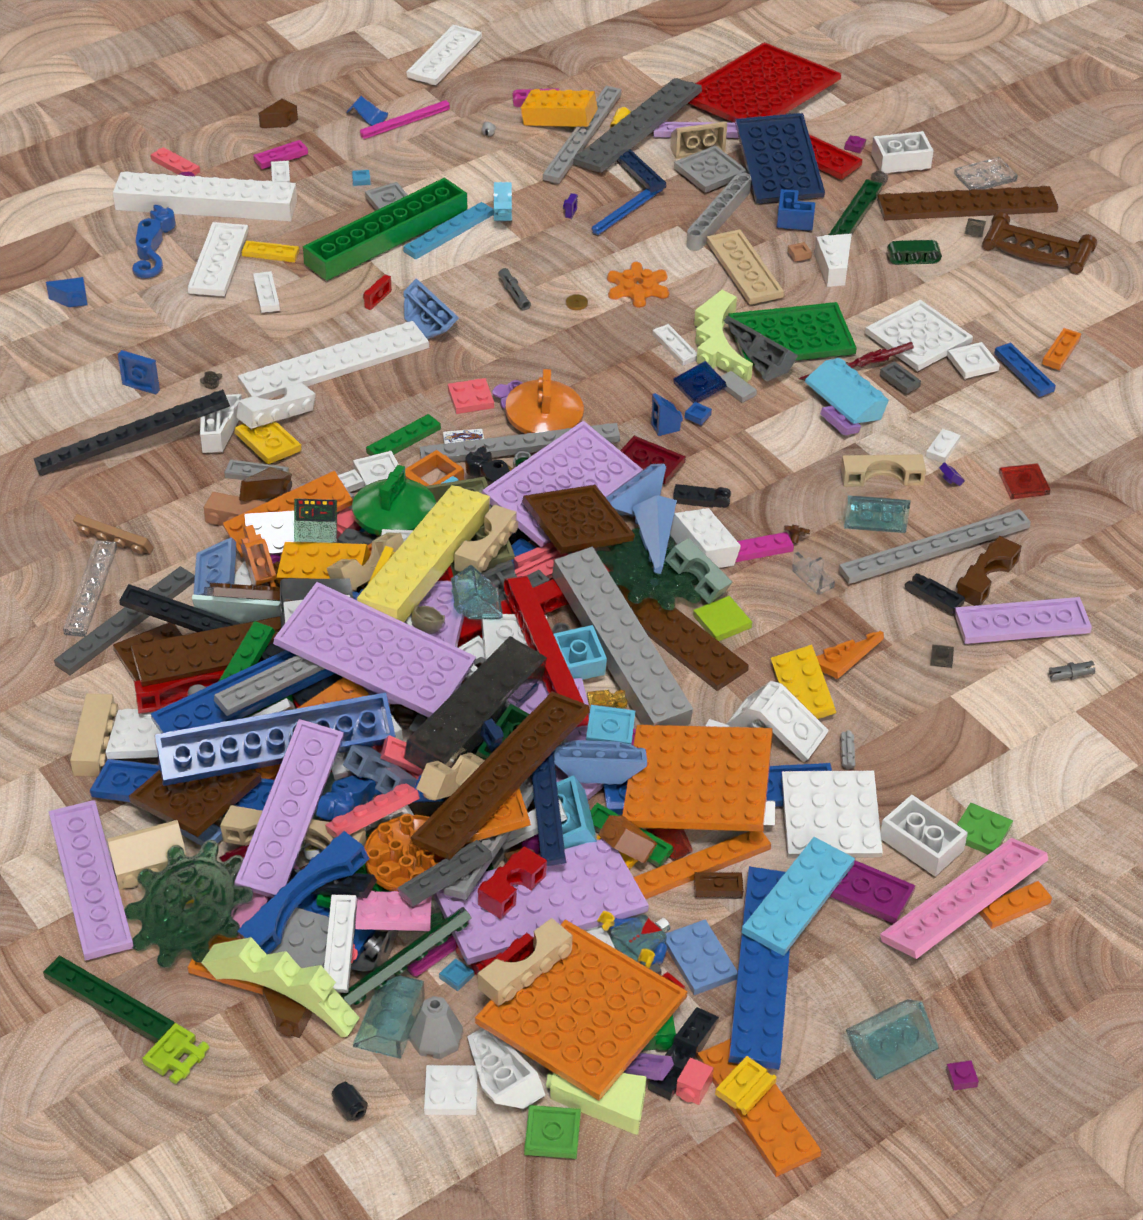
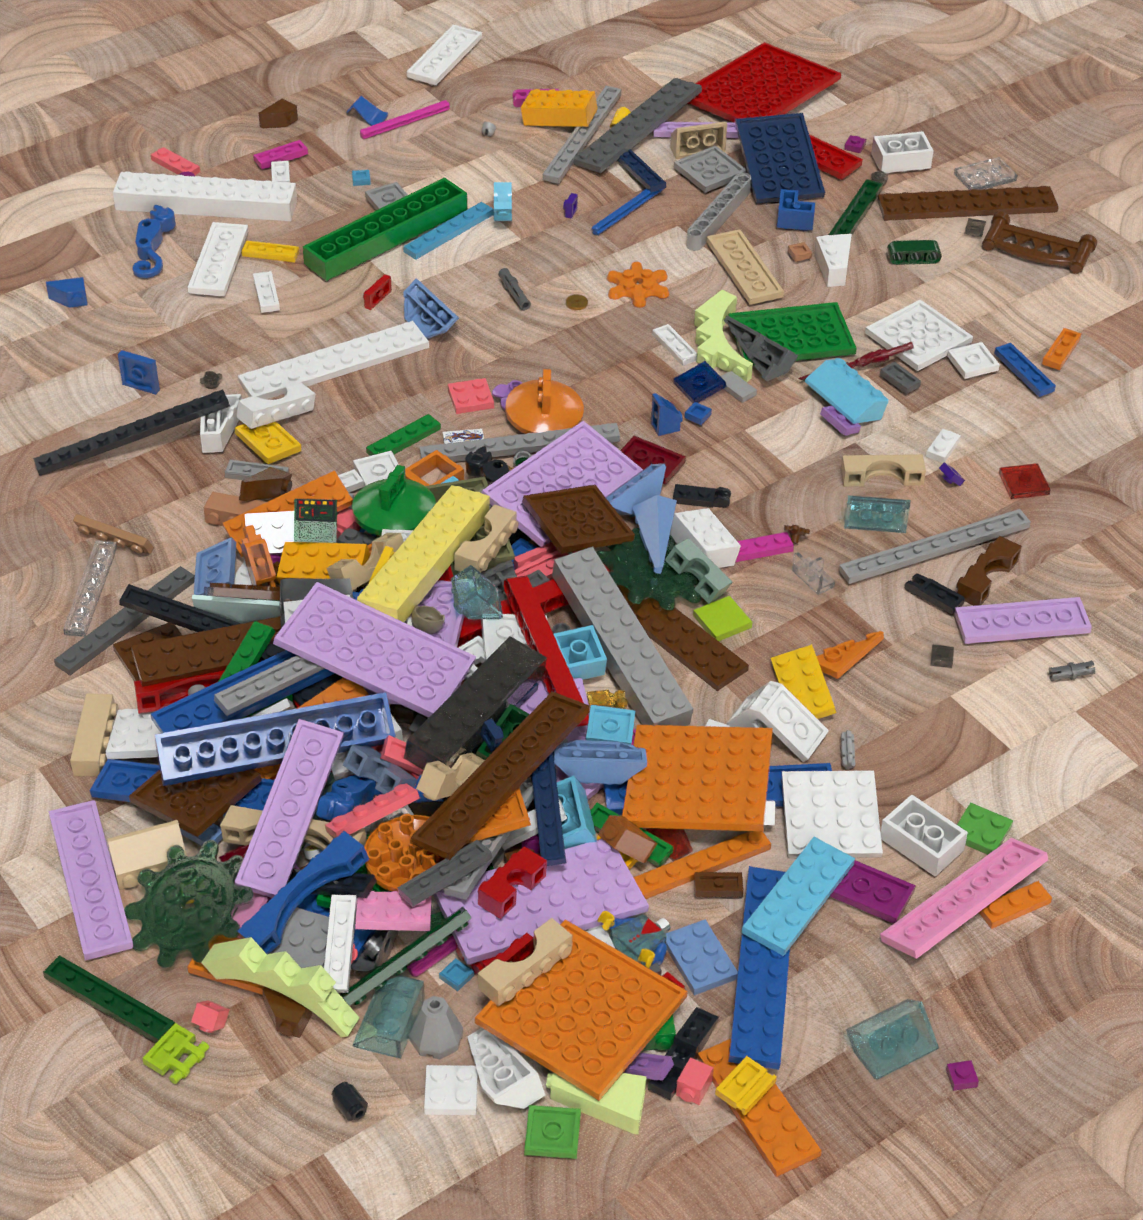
none -> coral plate [191,1000,230,1033]

